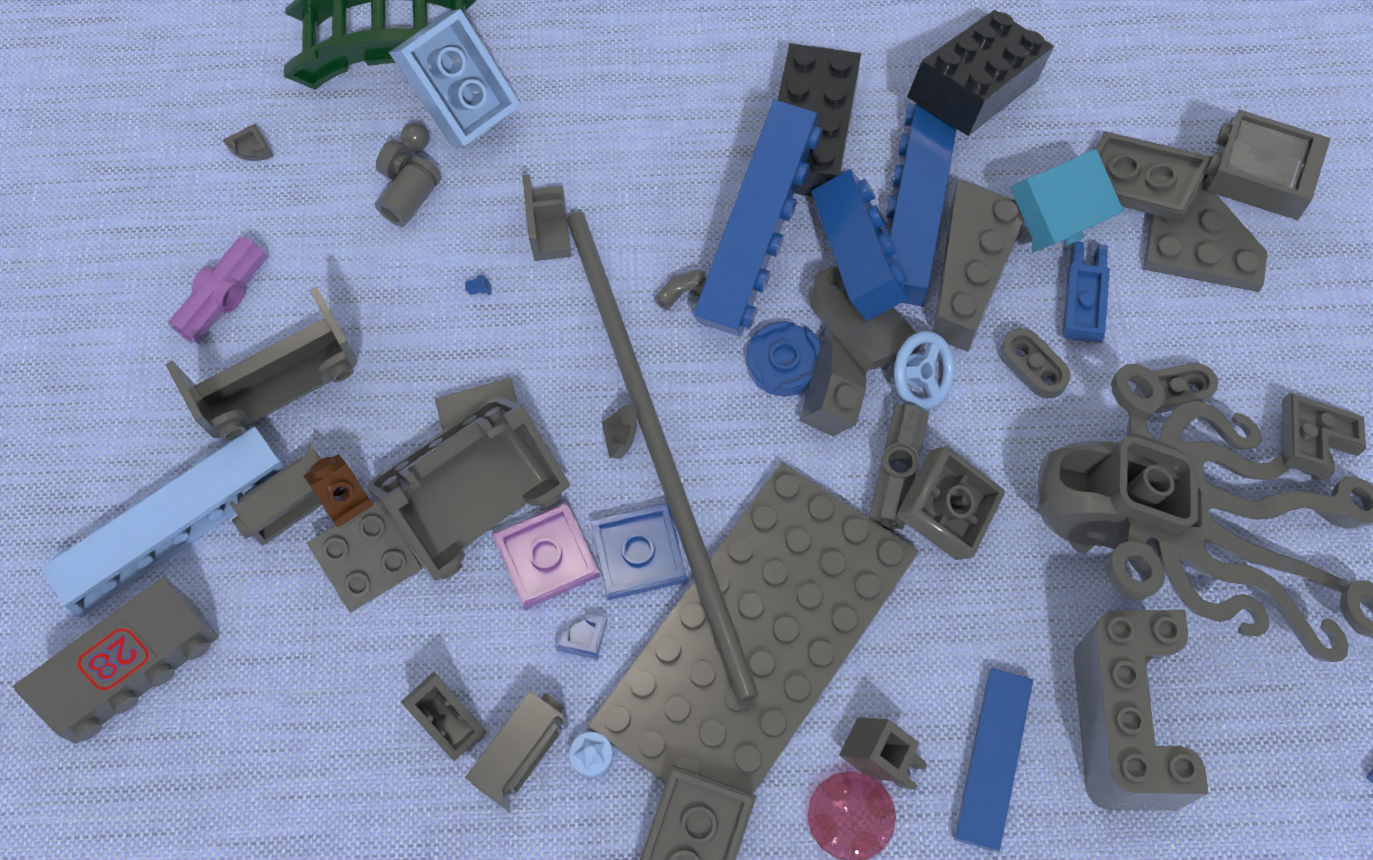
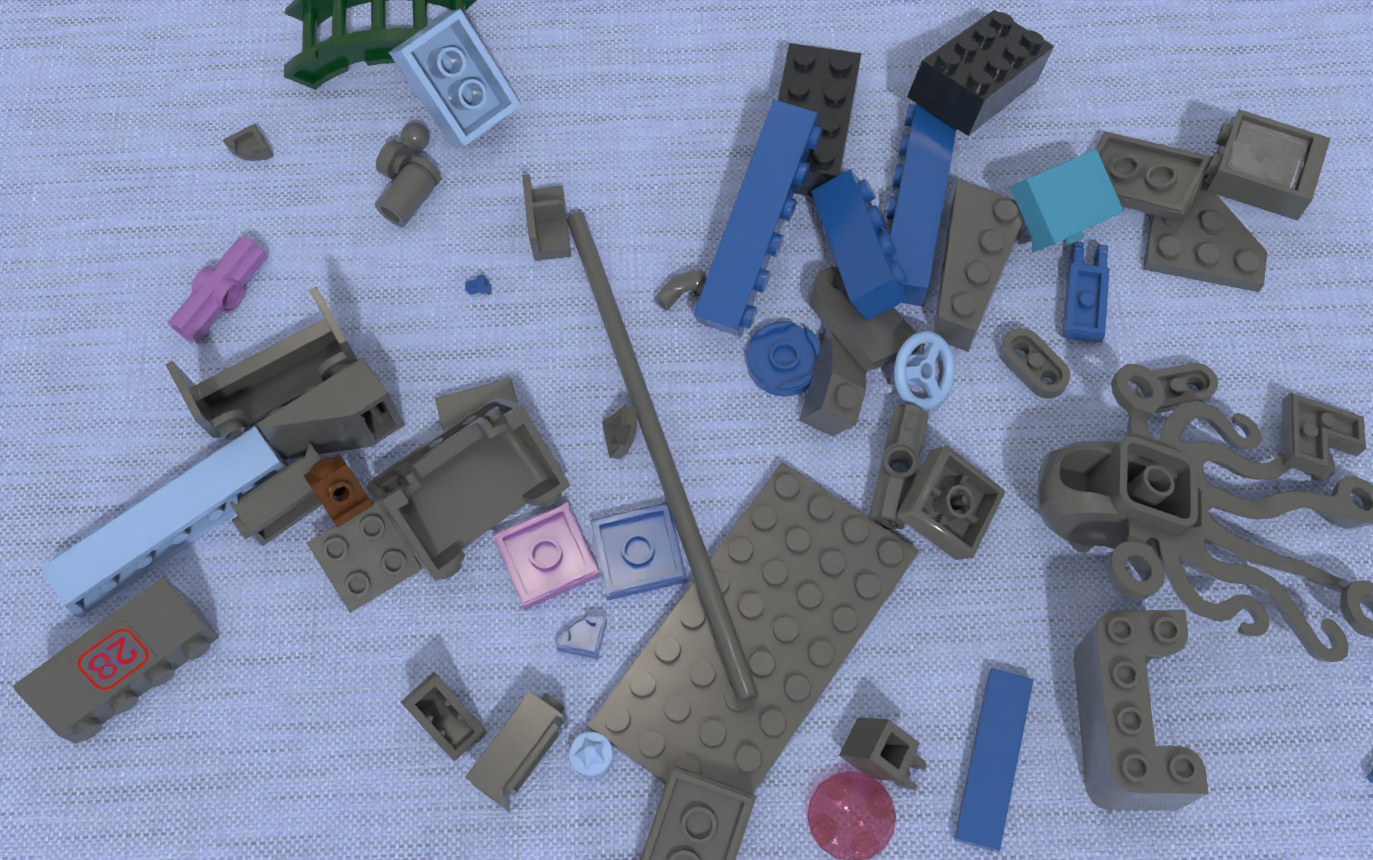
none -> dark grey slope [257,357,405,459]

